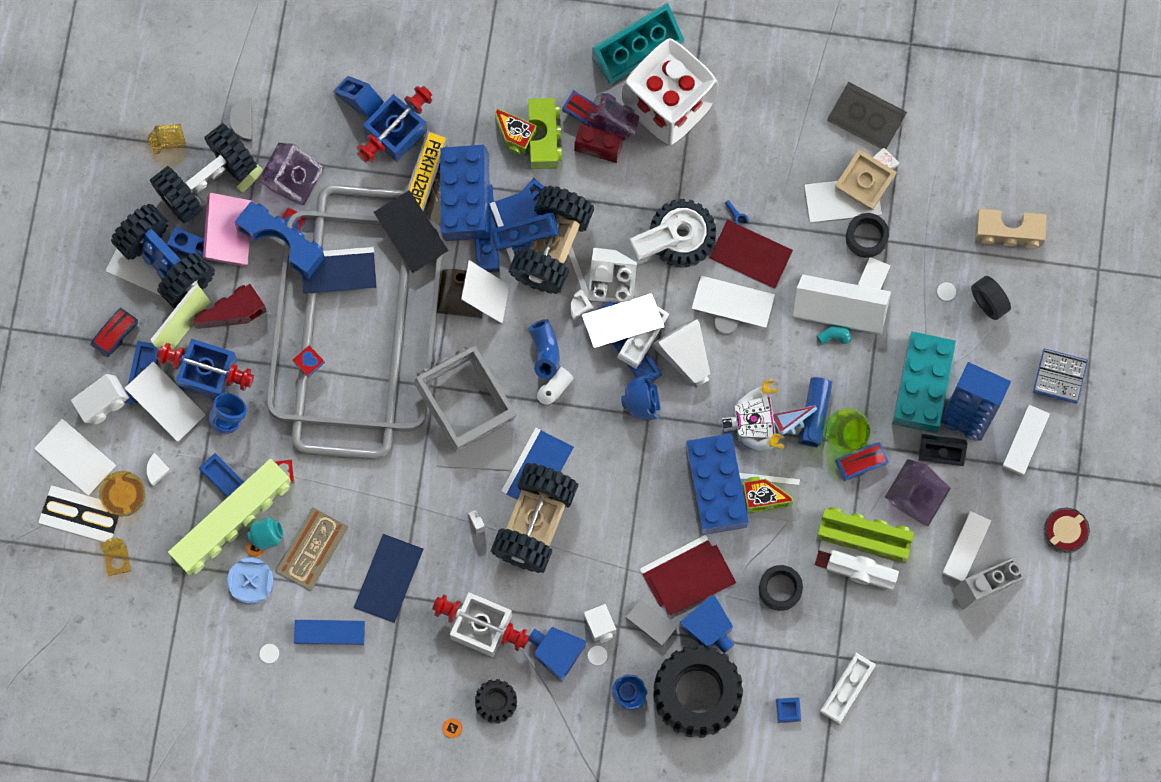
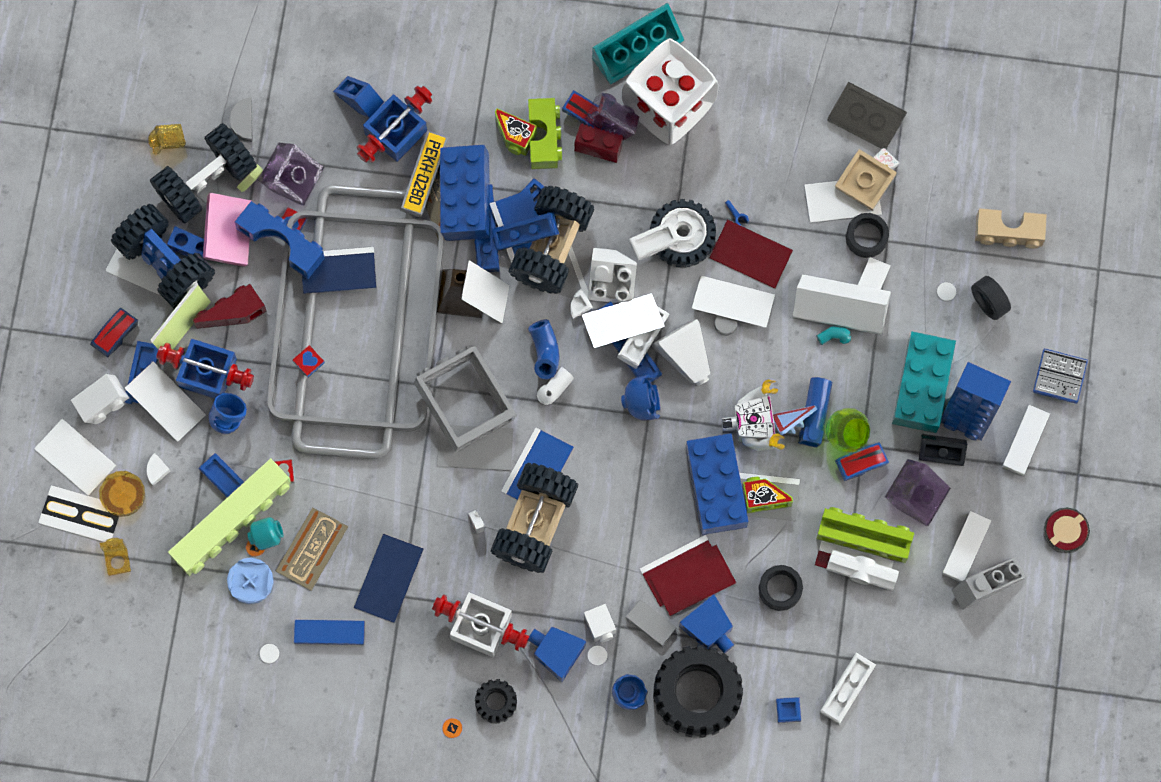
black sticker [373,190,449,273] -> none

